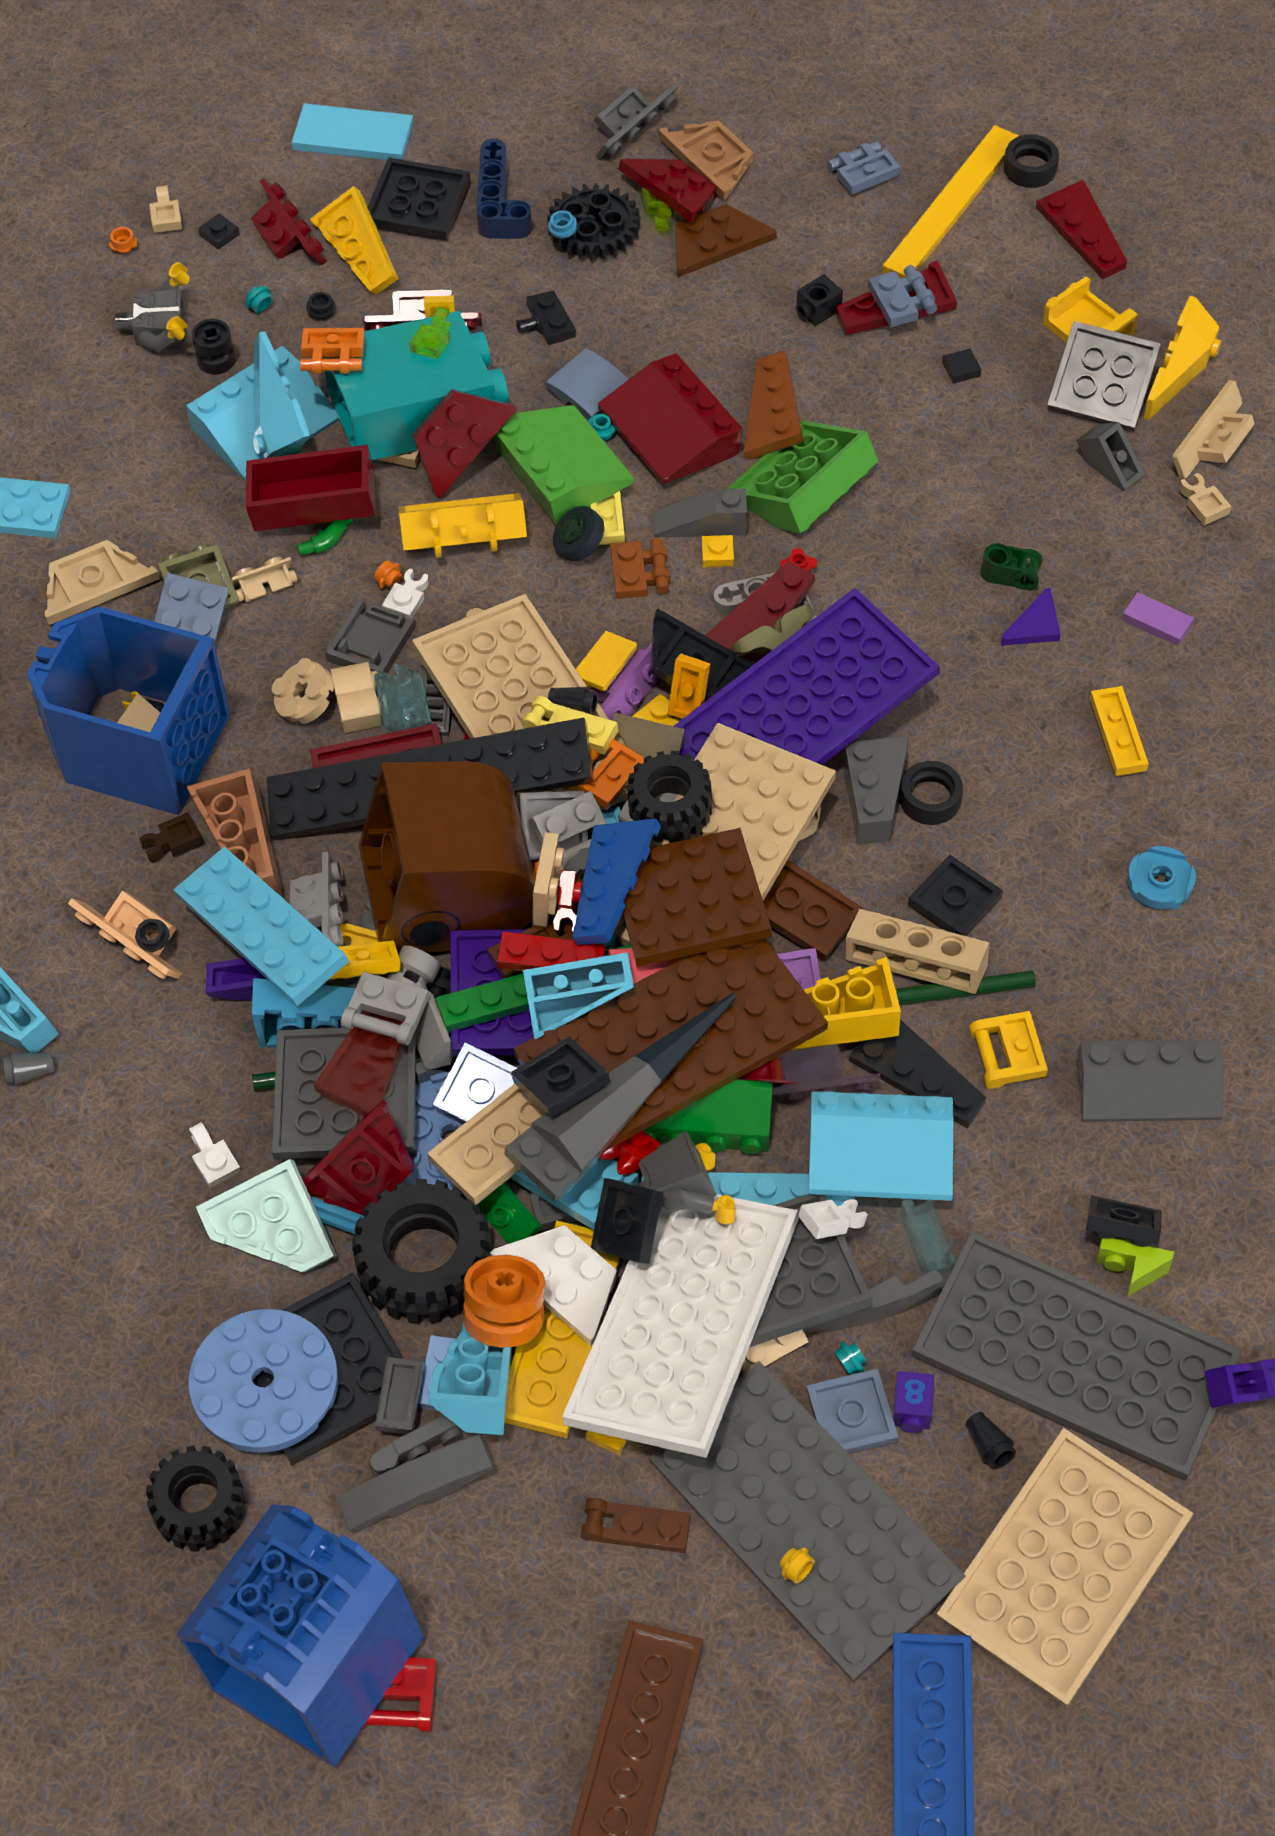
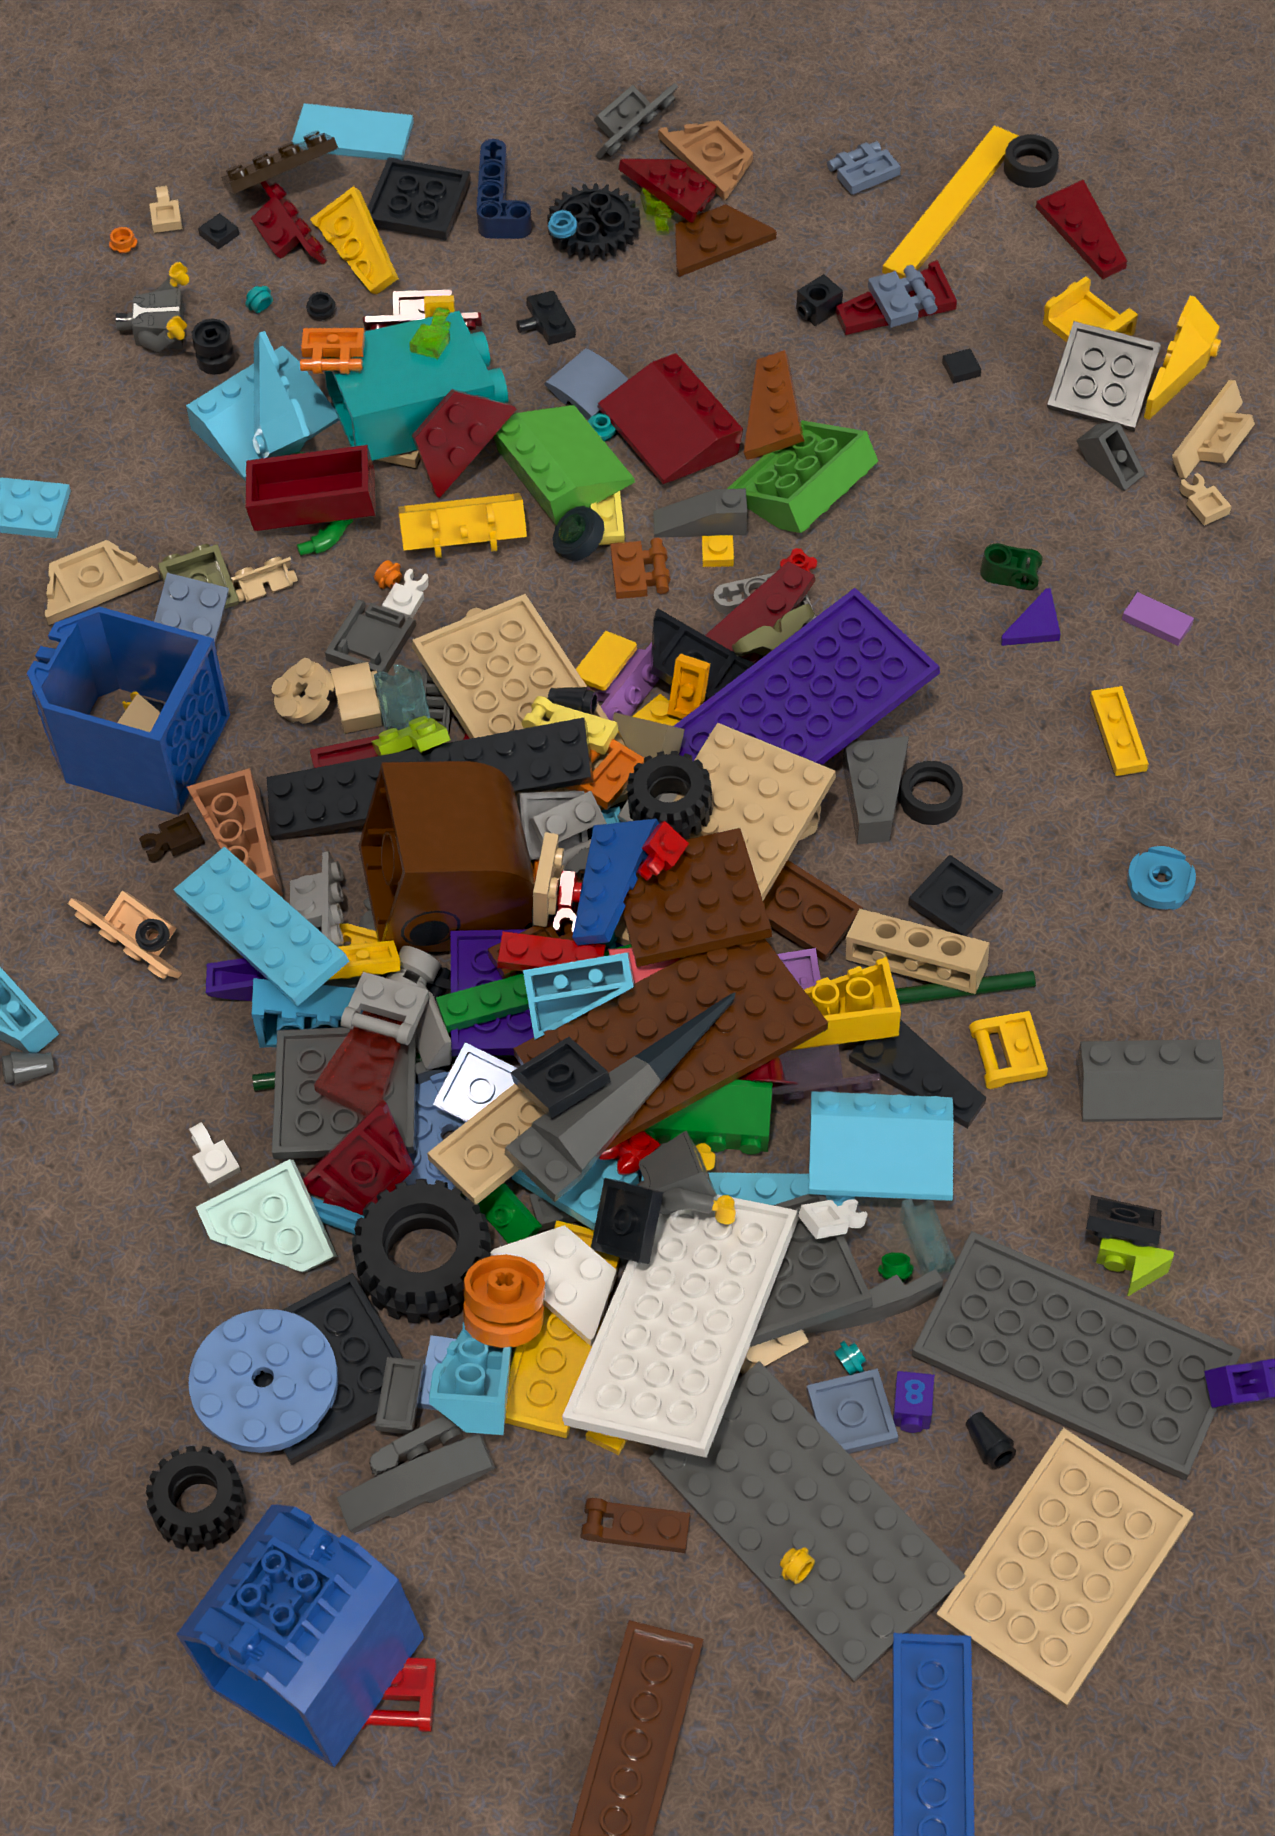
none -> dark brown plate [221,131,338,194]
none -> lime plate [371,716,451,756]
none -> red plate [637,821,689,881]
none -> green plate [878,1252,914,1282]

